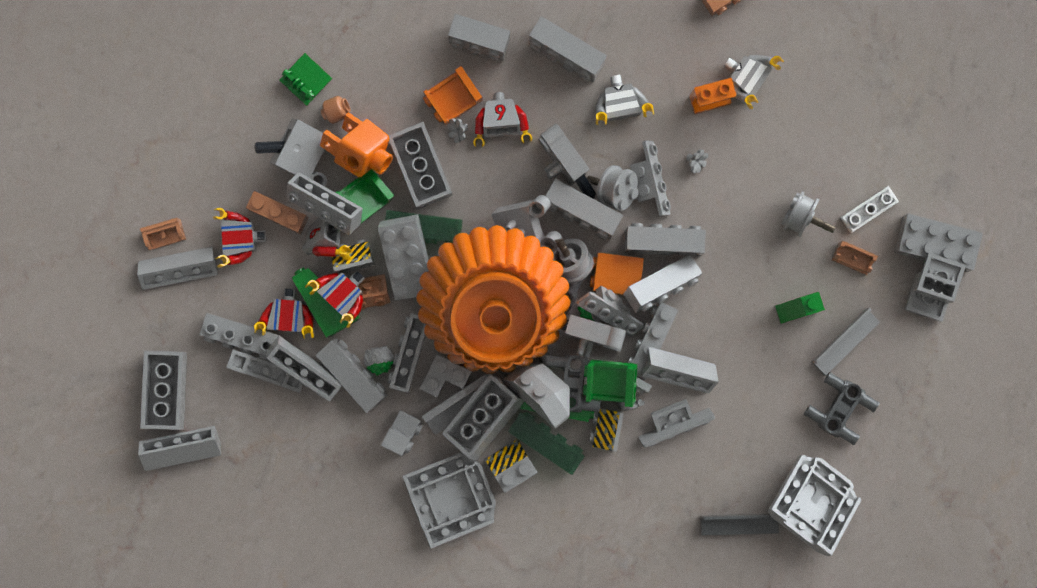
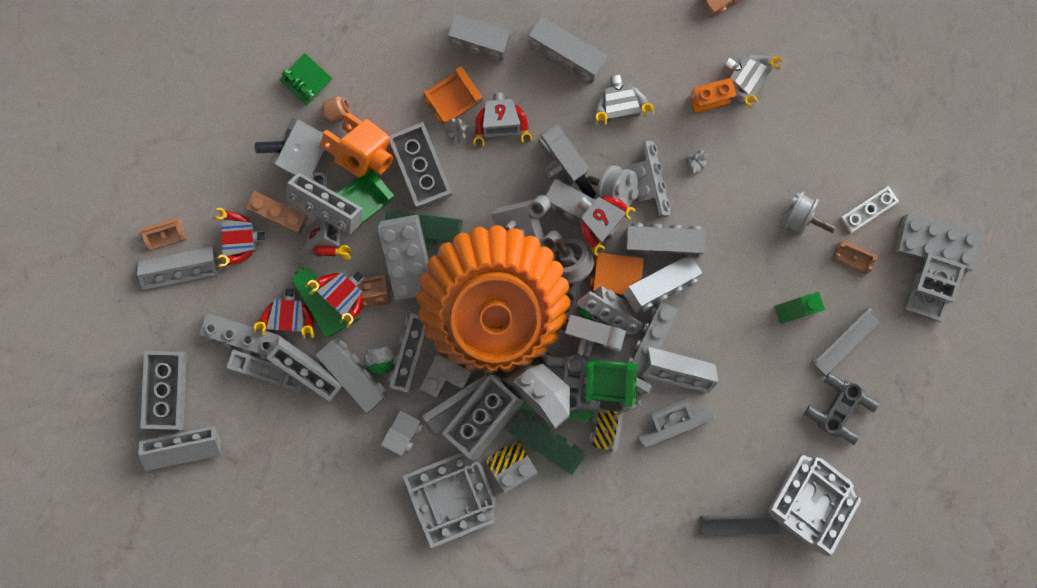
slope [332,239,375,274] -> none
none -> light grey torso [577,196,635,256]

